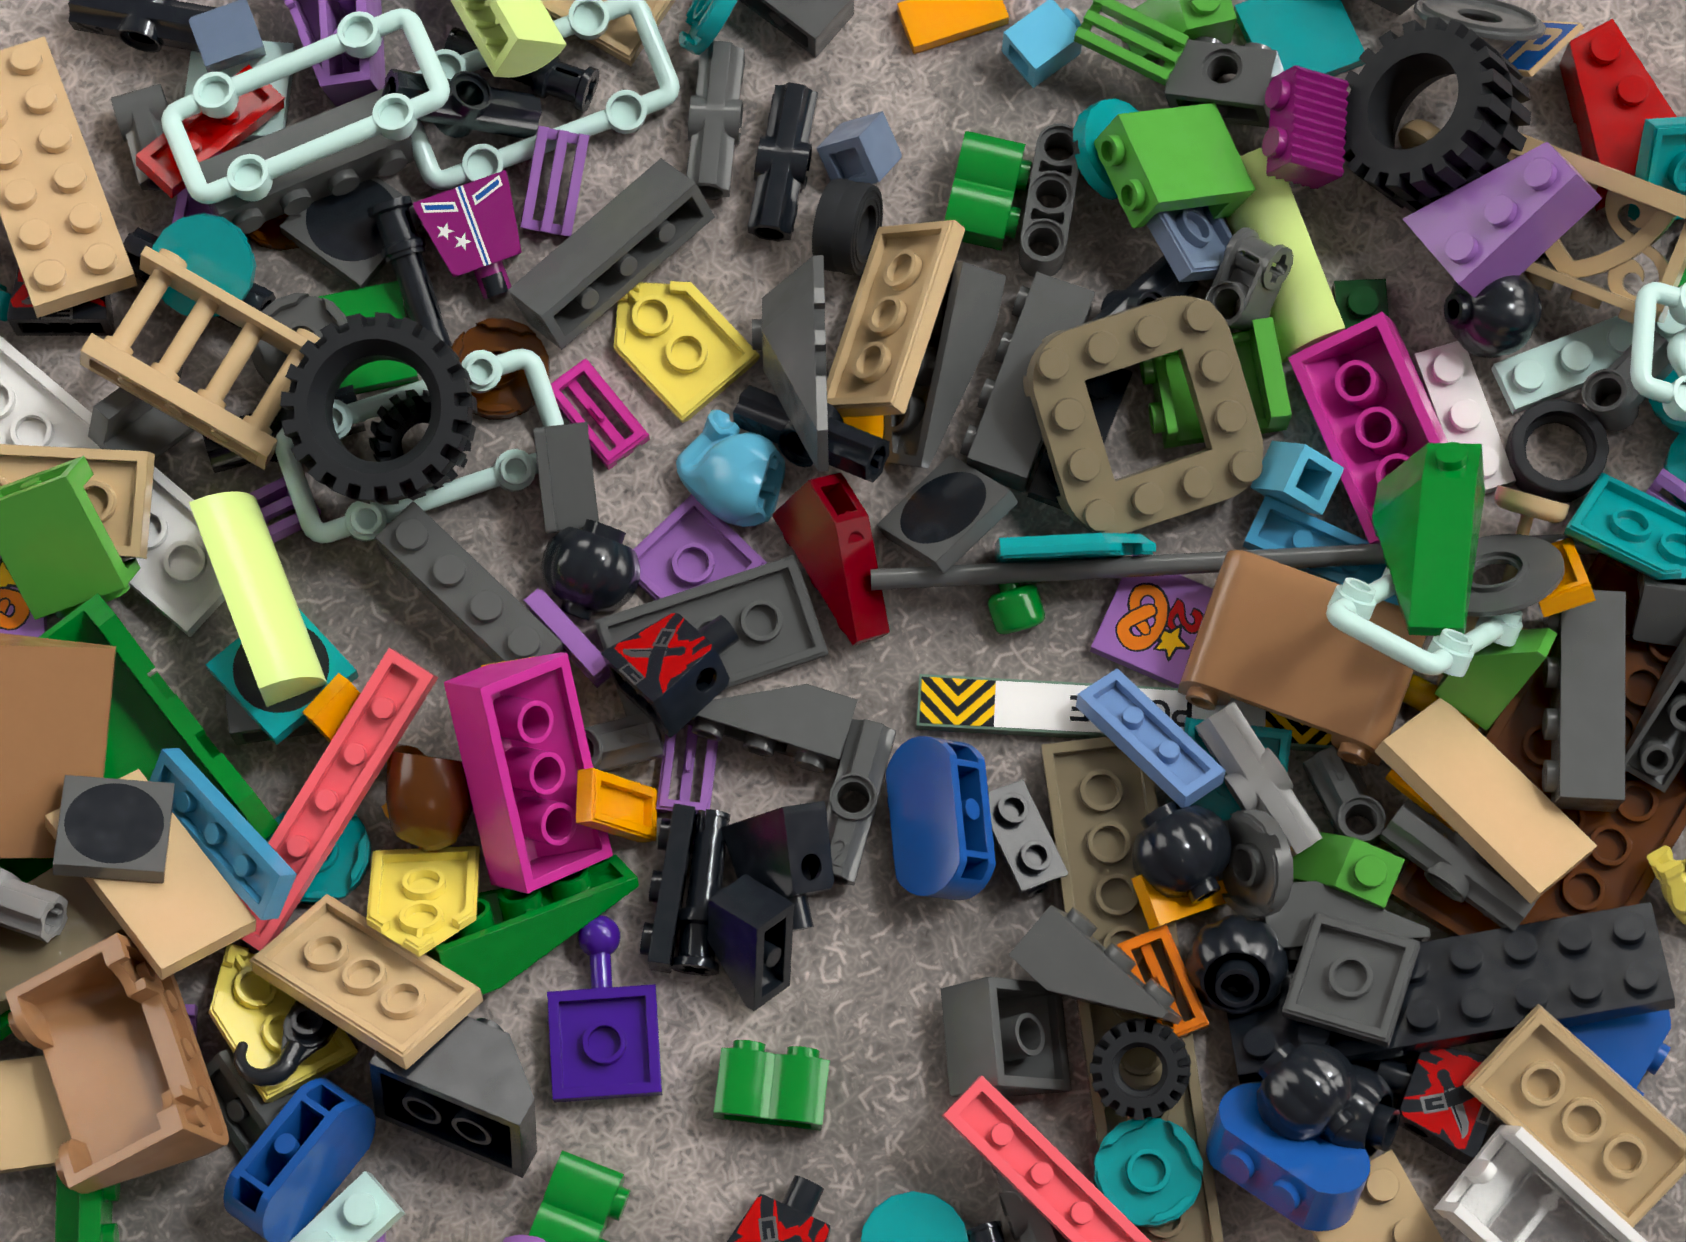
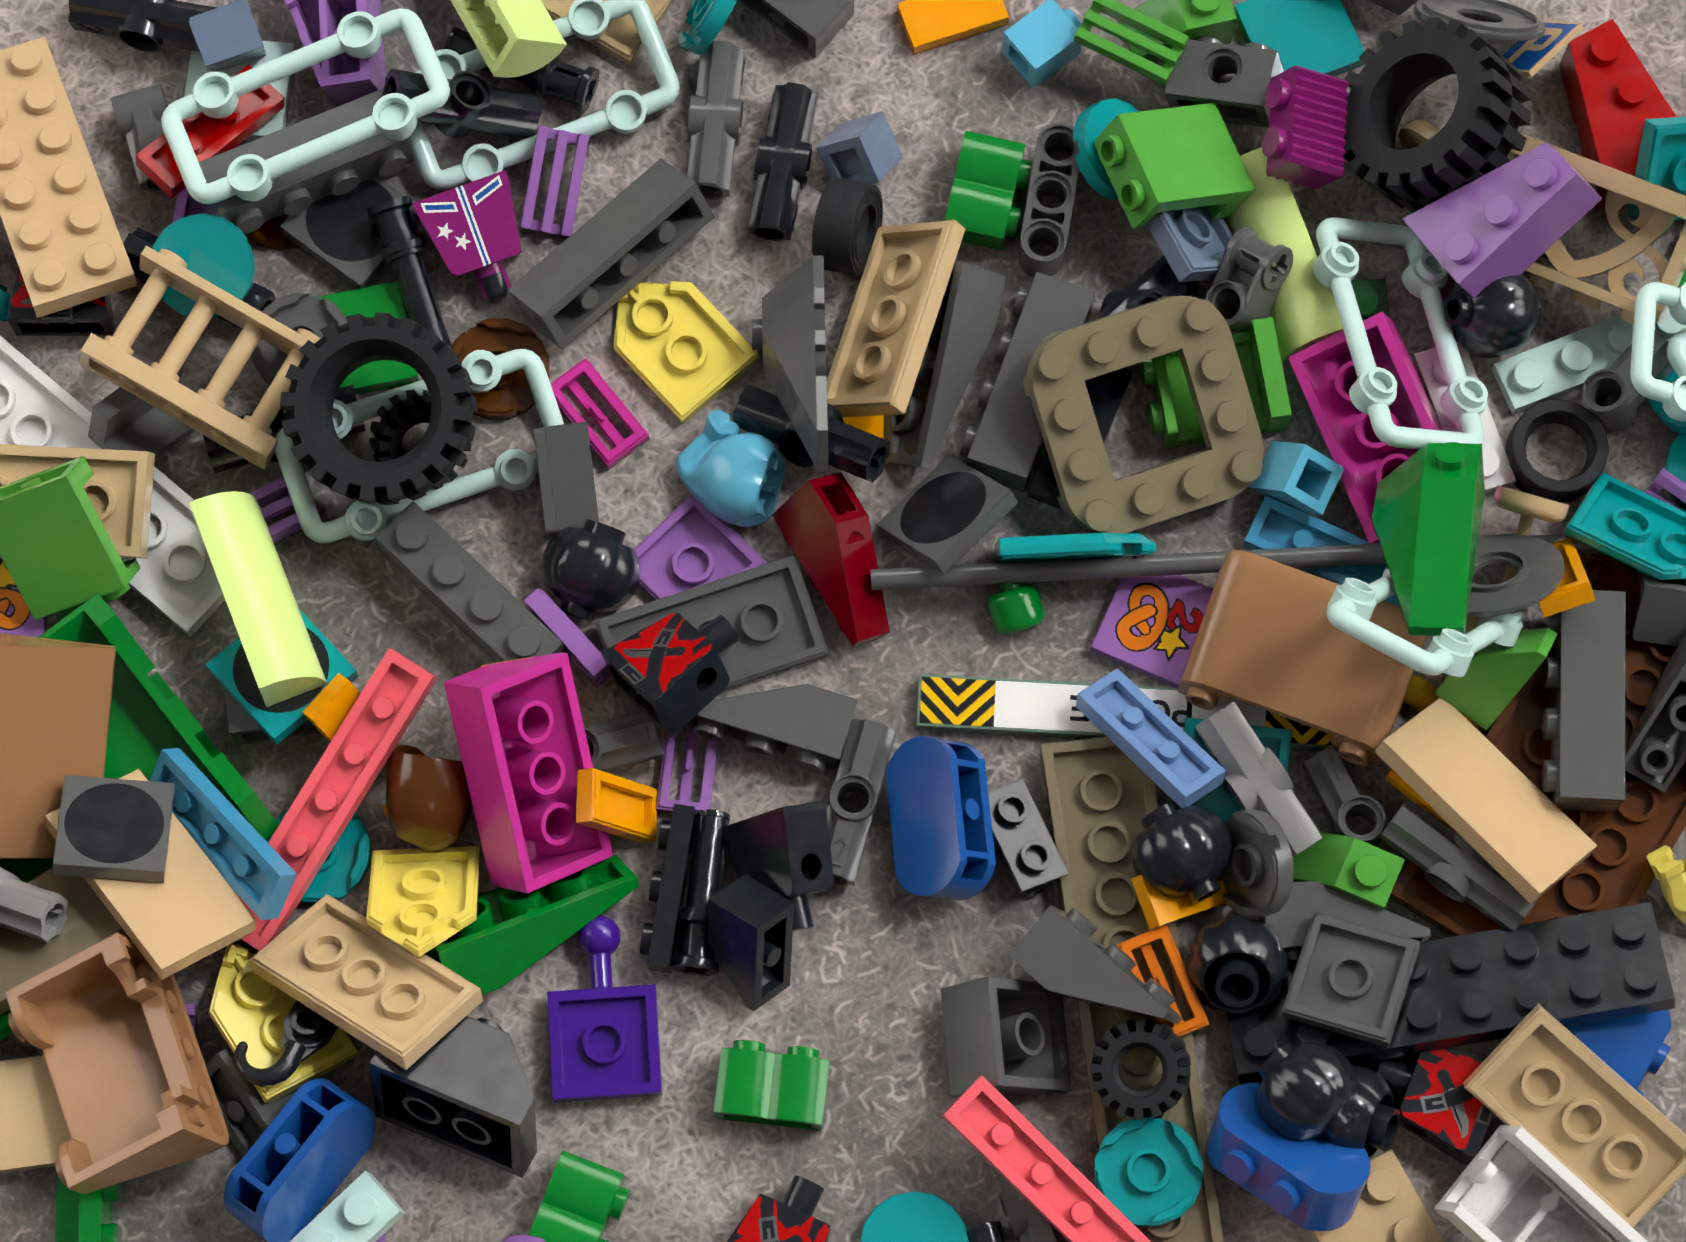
none -> light aqua bar [1312,217,1488,450]

